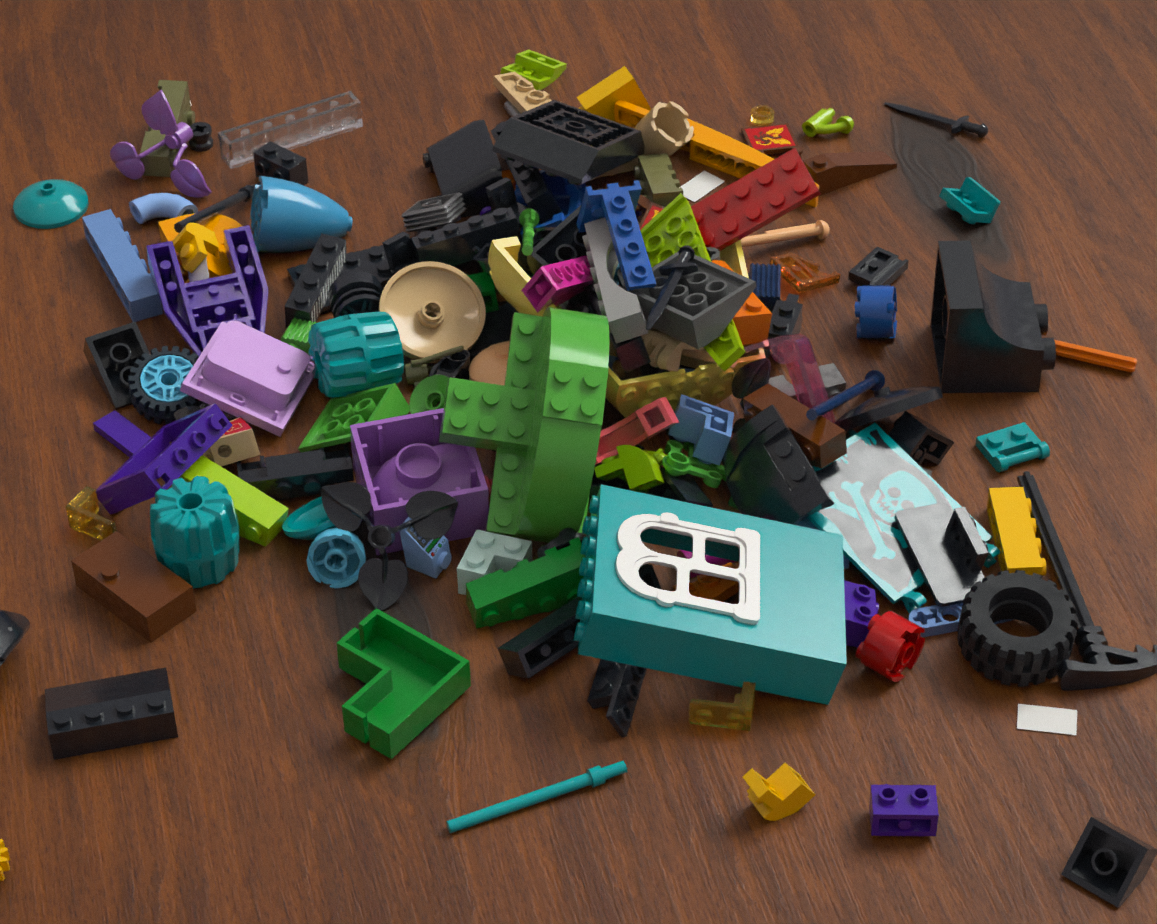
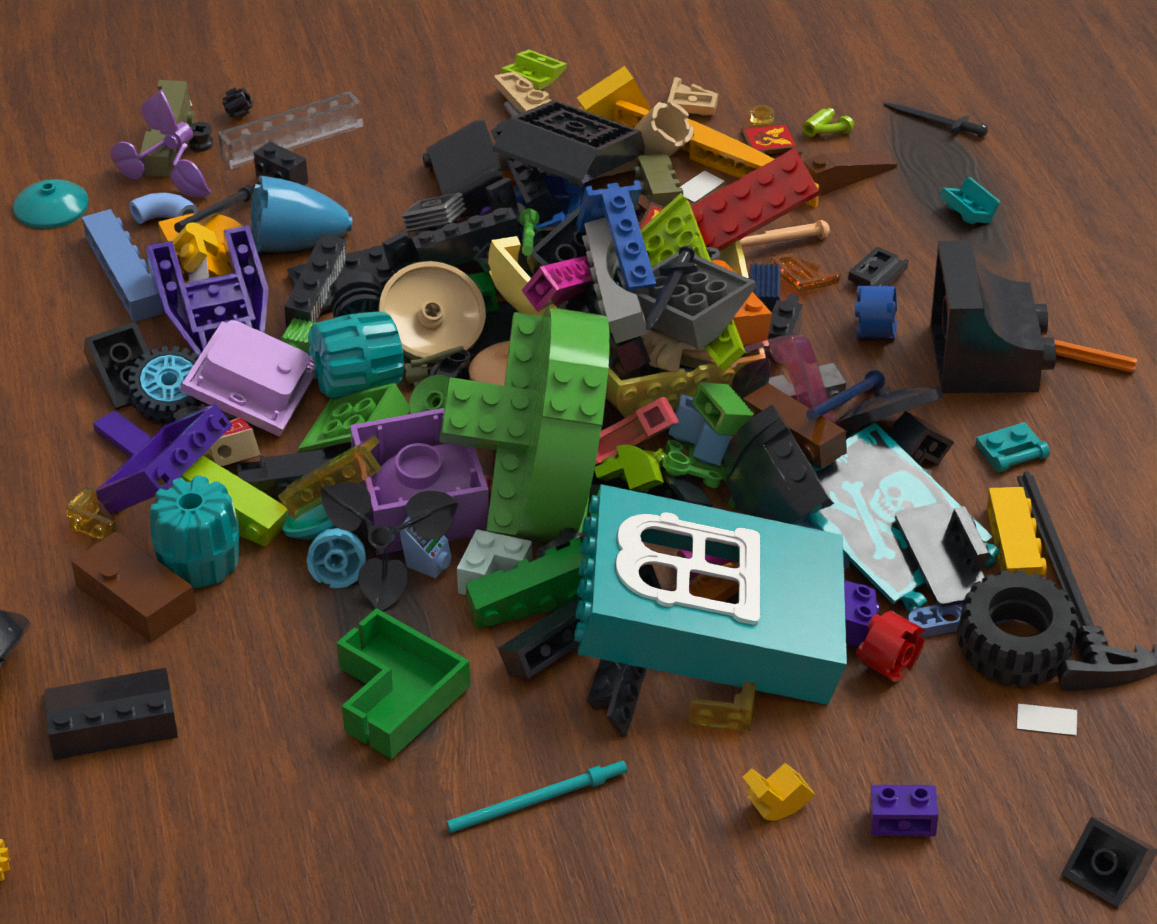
none -> black gear [222,87,254,118]
none -> clear yellow fence [278,435,381,519]
none -> tan wing [667,77,718,115]
none -> bright green brick [691,382,753,436]

